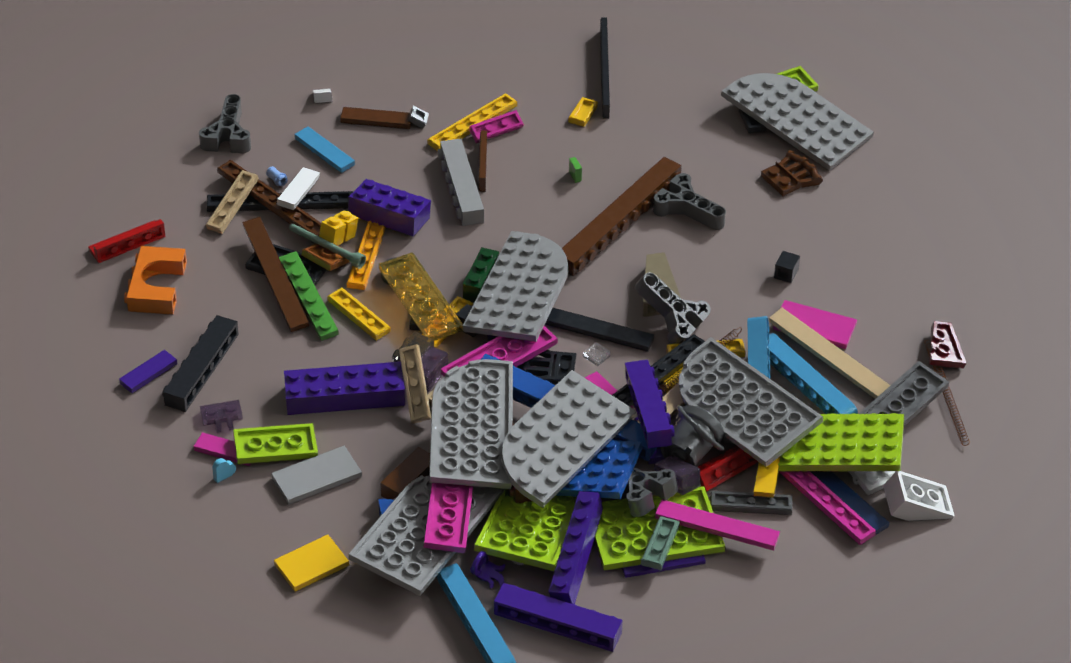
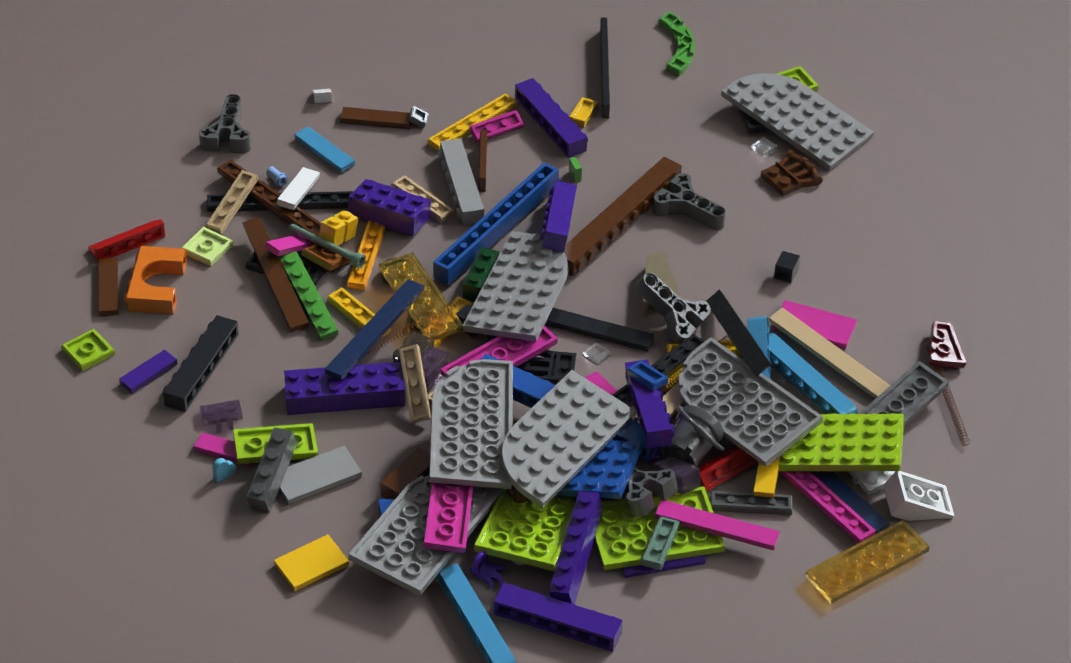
none -> lime tile [61,329,115,372]
none -> reddish brown tile [99,258,119,316]
none -> yellowish green tile [181,227,233,266]
none -> dark grey brick [246,427,297,513]
none -> dark pink tile [265,234,316,256]
none -> dark blue tile [325,279,424,380]
none -> dark orange piece [363,300,464,358]
none -> tan tile [391,175,454,223]
none -> blue brick [433,162,559,286]
none -> dark purple brick [515,78,588,158]
none -> dark purple brick [540,180,577,252]
none -> blue tile [627,361,668,391]
none -> bright green tile [658,12,695,76]
none -> black tile [705,289,772,376]
none -> clear tile [751,137,777,158]
none -> clear yellow plate [805,520,930,604]

